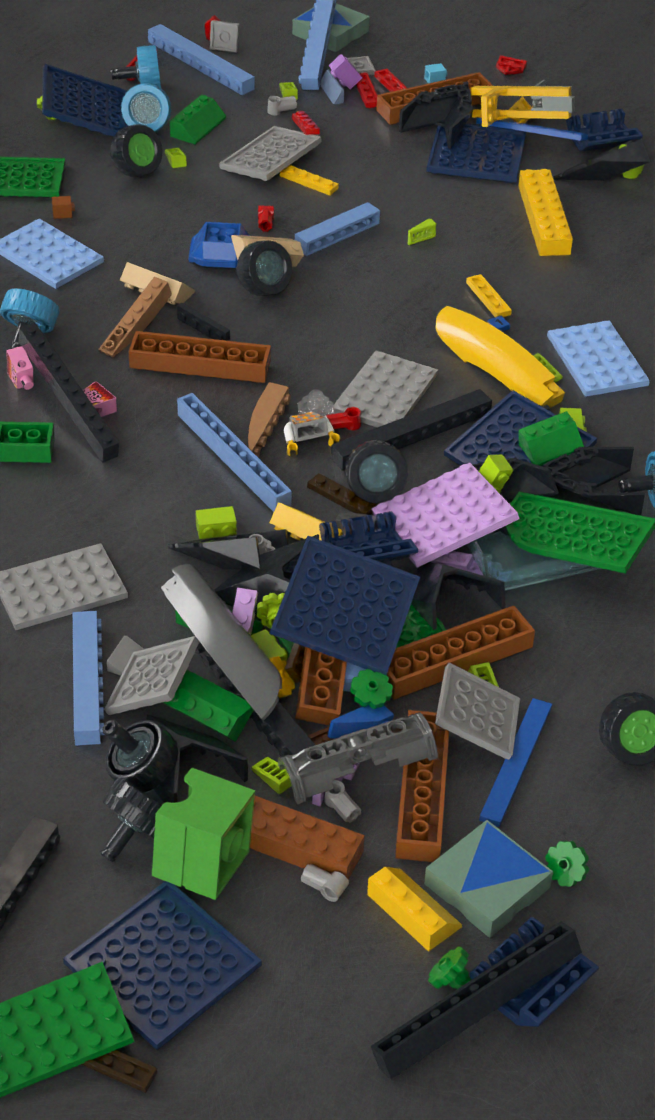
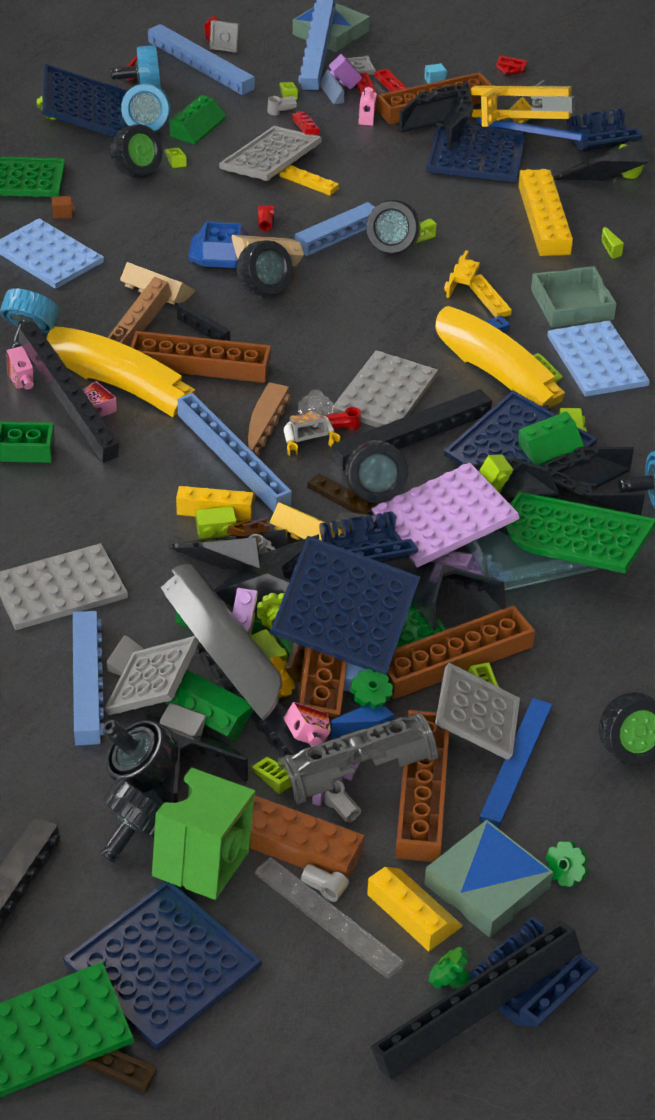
none -> yellow slope [47,326,195,418]
none -> light grey slope [159,703,207,737]
none -> yellow slope [176,486,256,521]
none -> reddish brown slope [227,518,270,536]
none -> clear tile [255,857,404,979]
none -> bright pink torso [284,702,331,747]
none -> bright pink torso [359,87,377,126]
none -> black wheel [366,200,421,254]
none -> yellow bracket [444,251,480,298]
none -> sand green tile [531,266,616,328]
none -> lime slope [601,227,624,259]

